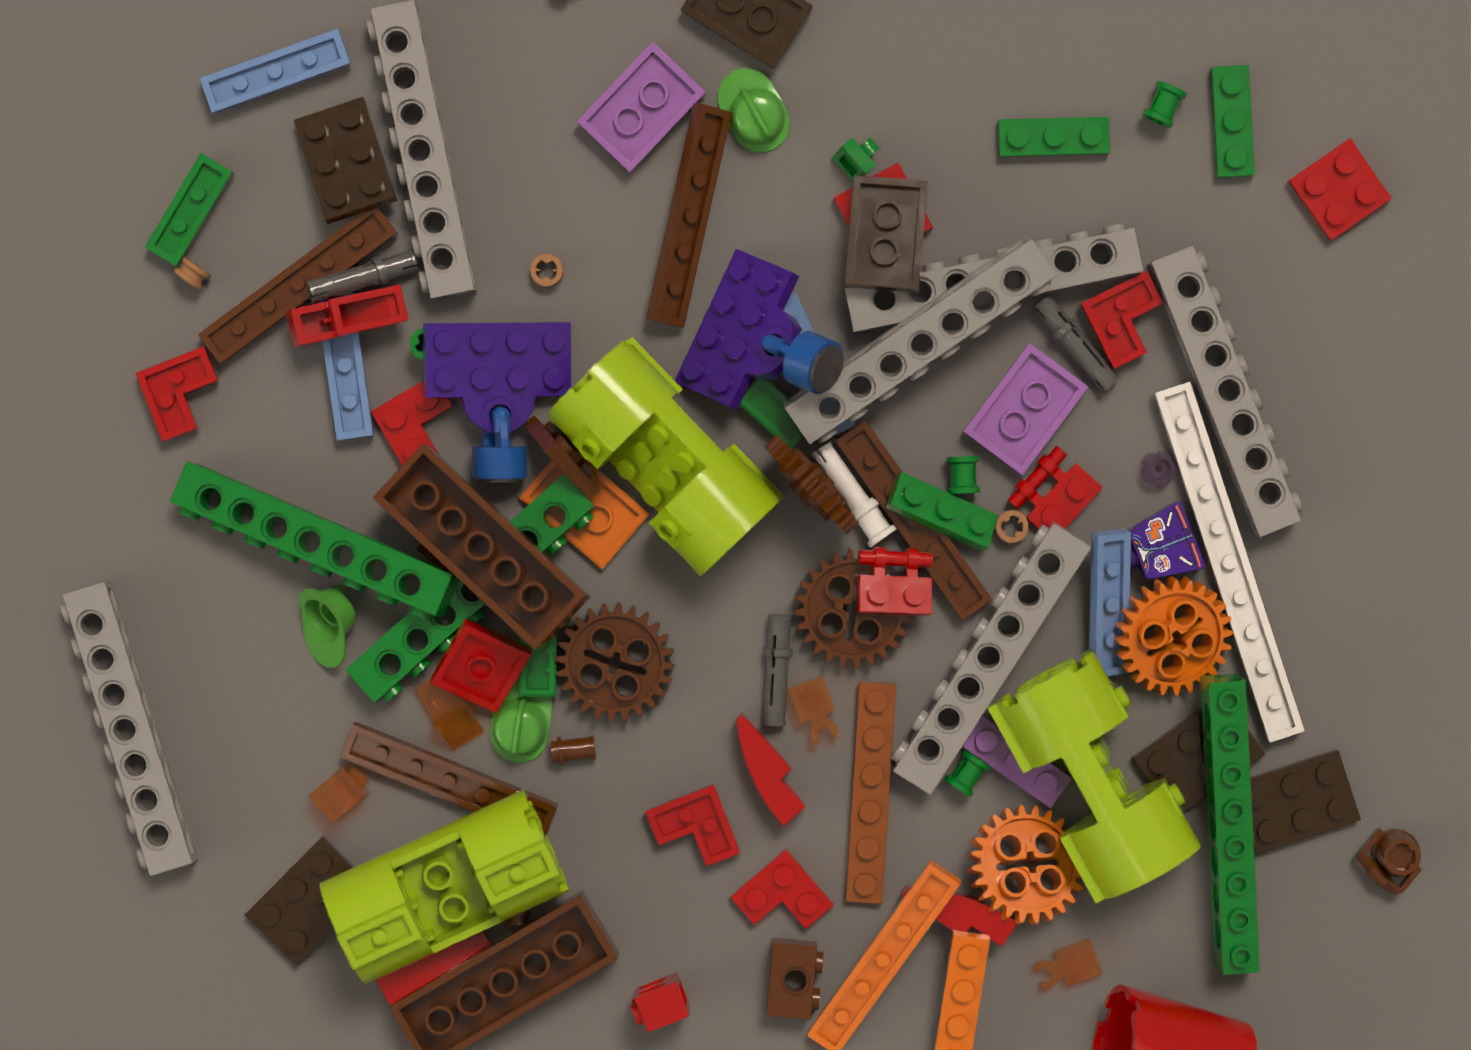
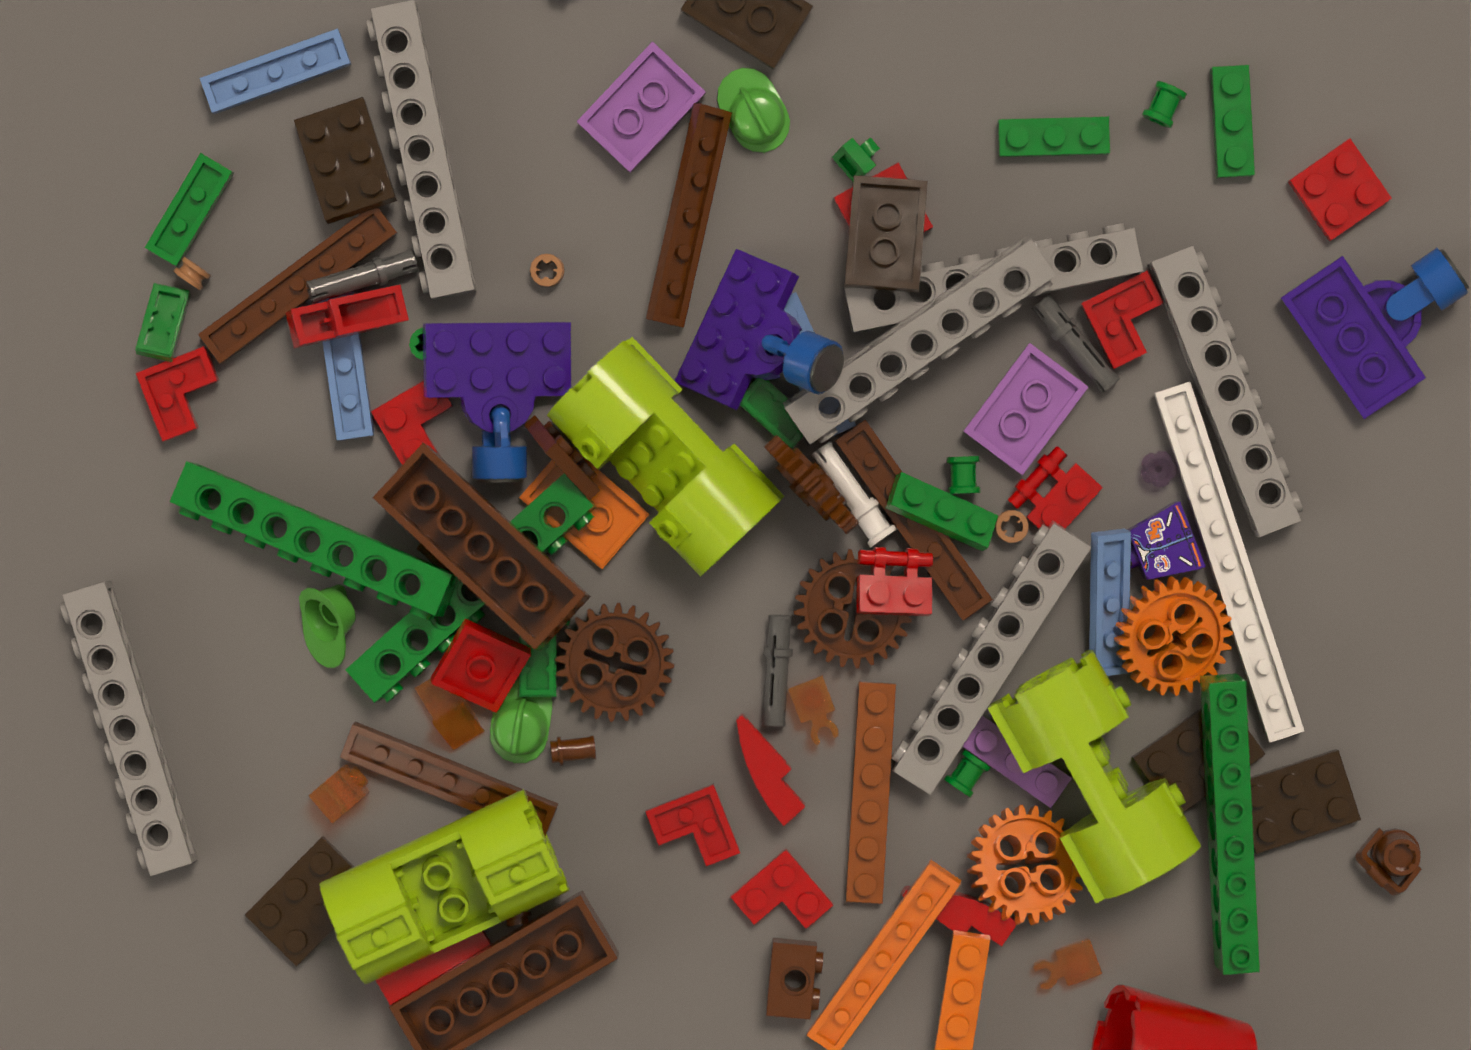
red brick [631,972,690,1032] -> none
none -> green plate [135,283,191,362]
none -> dark purple plate [1281,248,1469,419]

